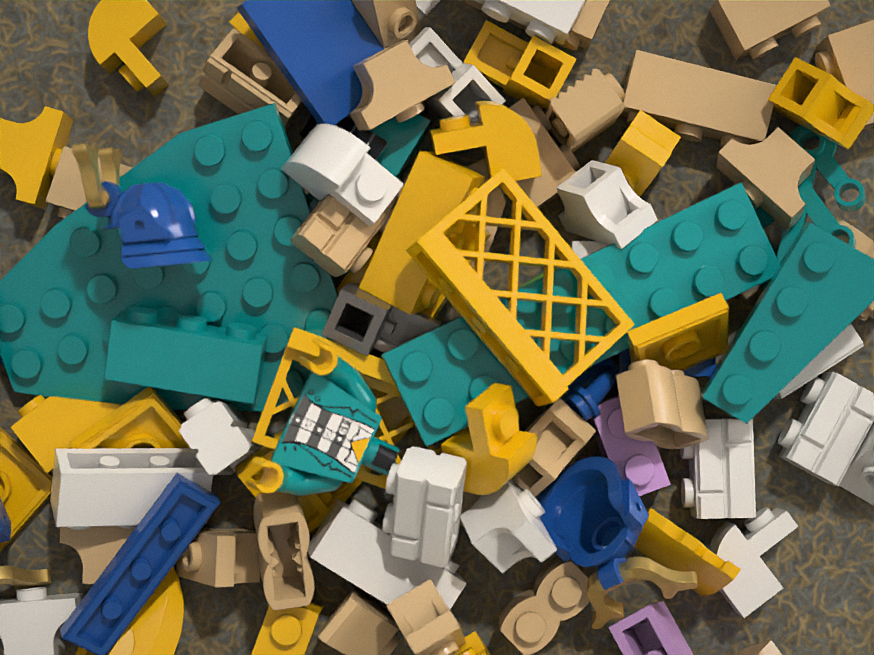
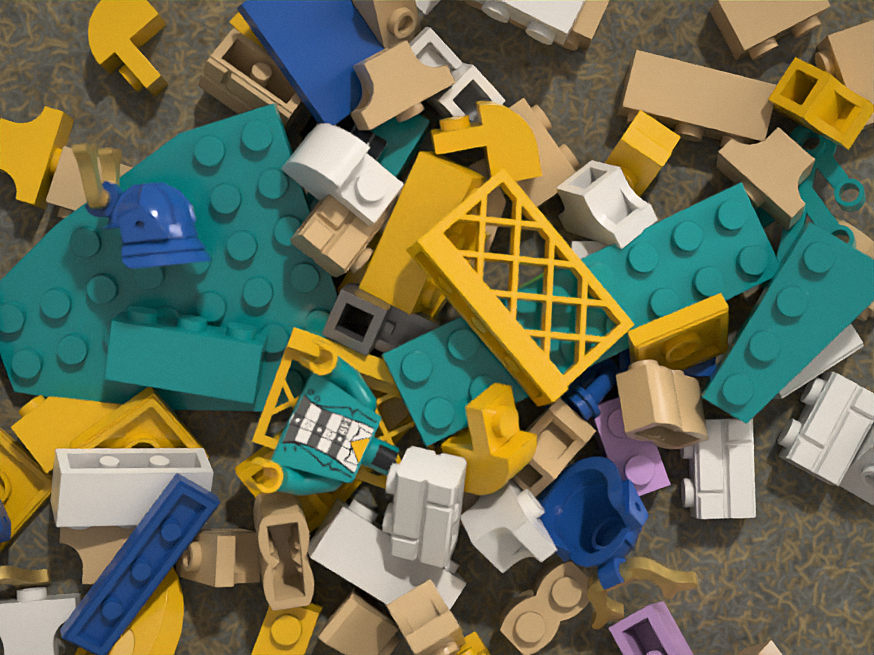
white brick [179,397,264,475] -> none
yellow brick [463,20,576,108] -> none
tan brick [545,69,625,153] -> none
yellow slope [634,507,741,596] -> none
white brick [709,507,799,618] -> none

